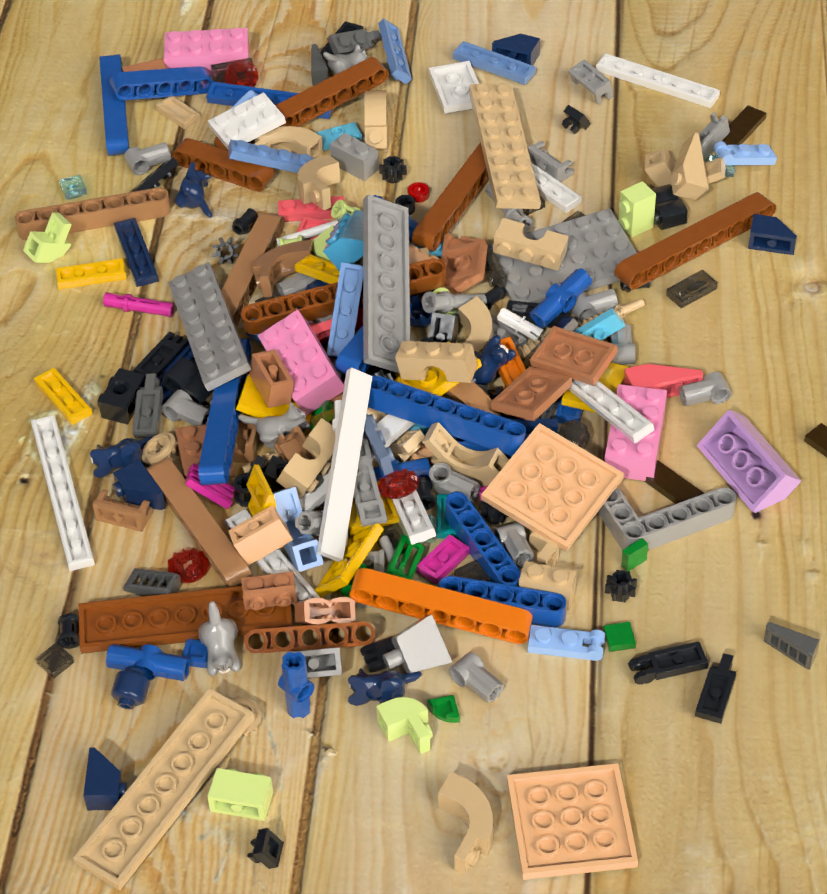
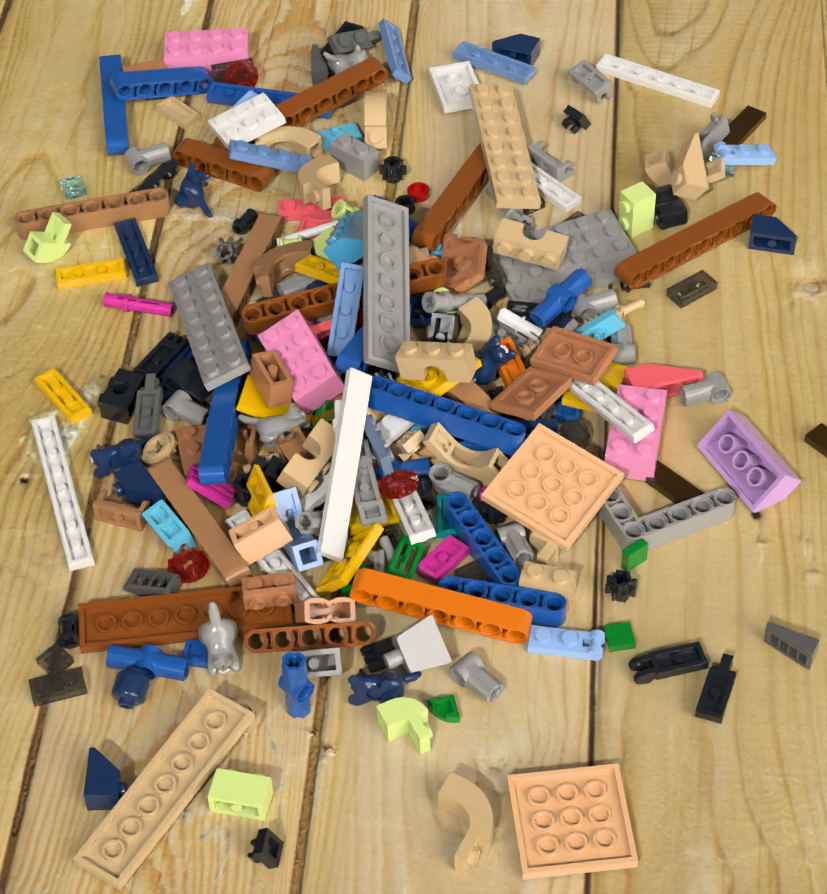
none -> clear smoke plate [28,667,88,707]
none -> medium azure hinge [142,499,196,555]

